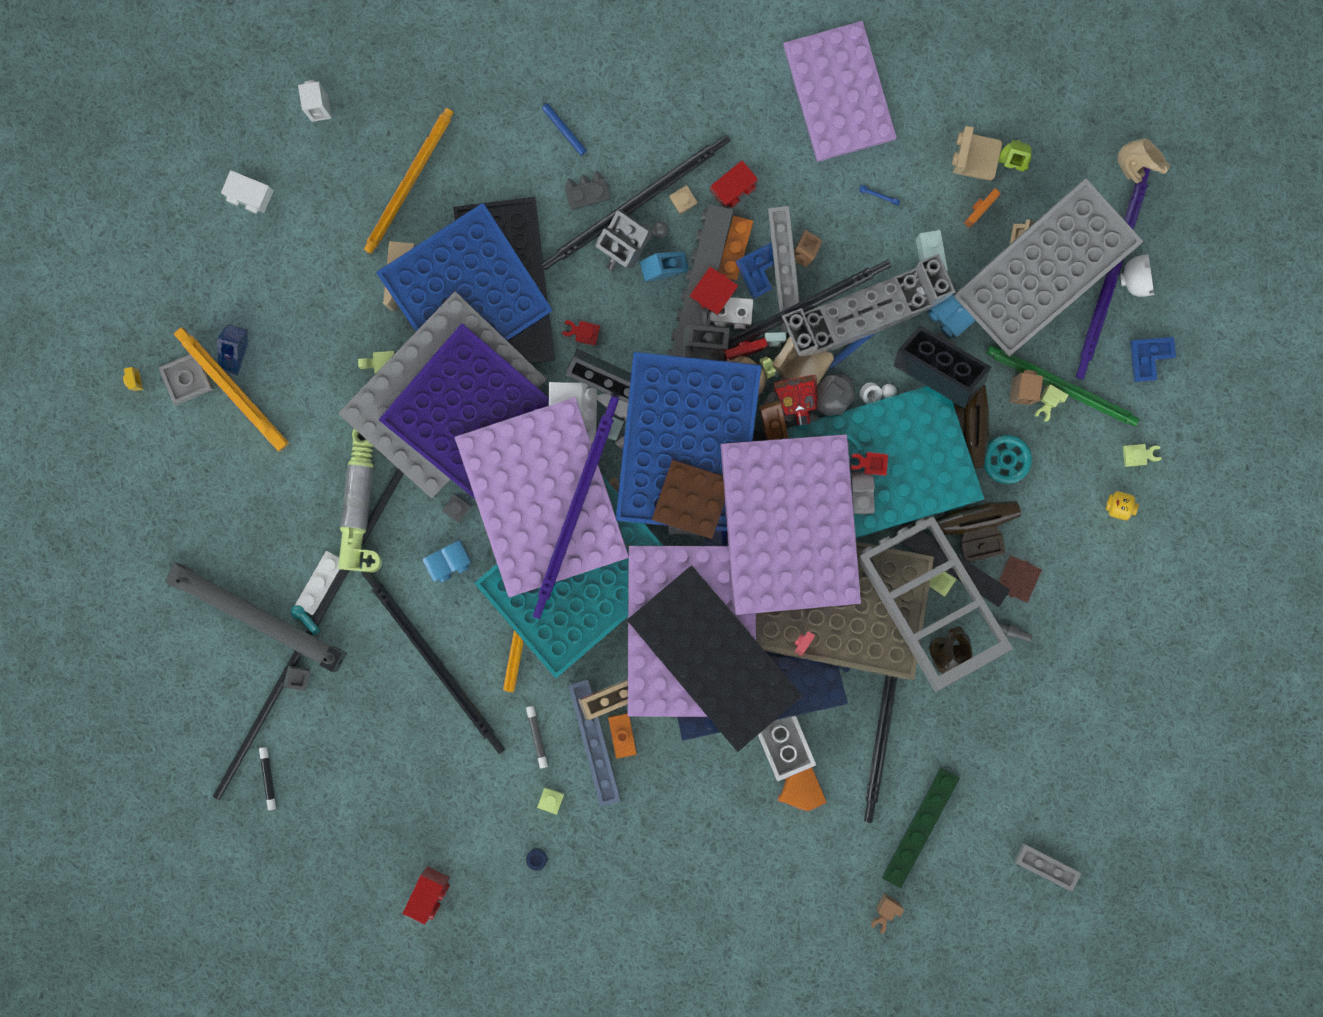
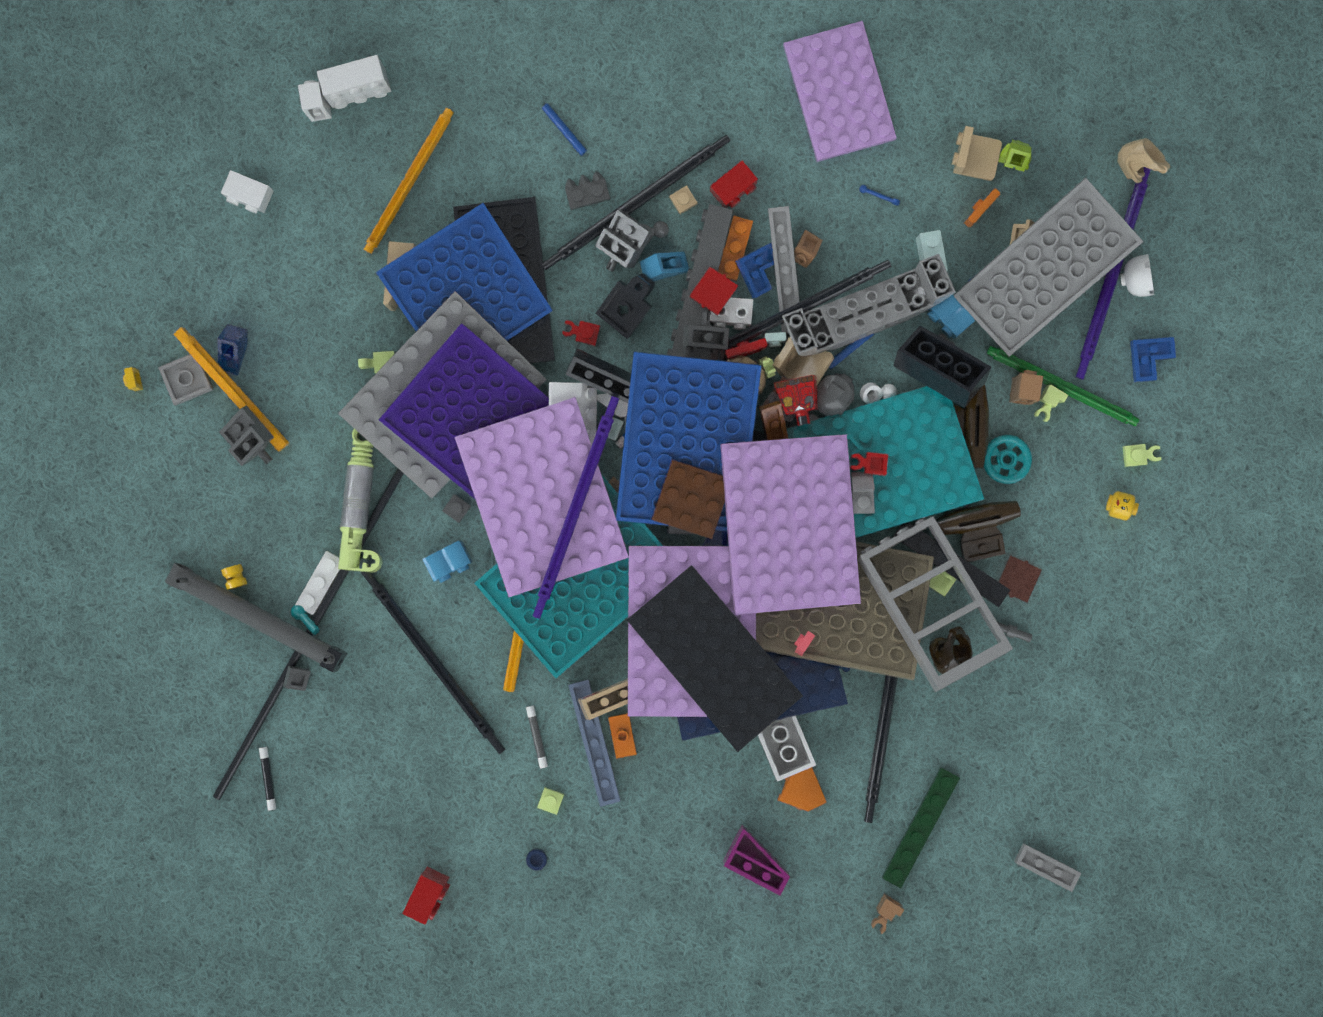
none -> dark grey plate [219,405,274,466]
none -> yellow wheel [221,564,247,590]
none -> white brick [317,55,391,109]
none -> black plate [595,273,655,339]
none -> magenta wedge [723,824,790,896]

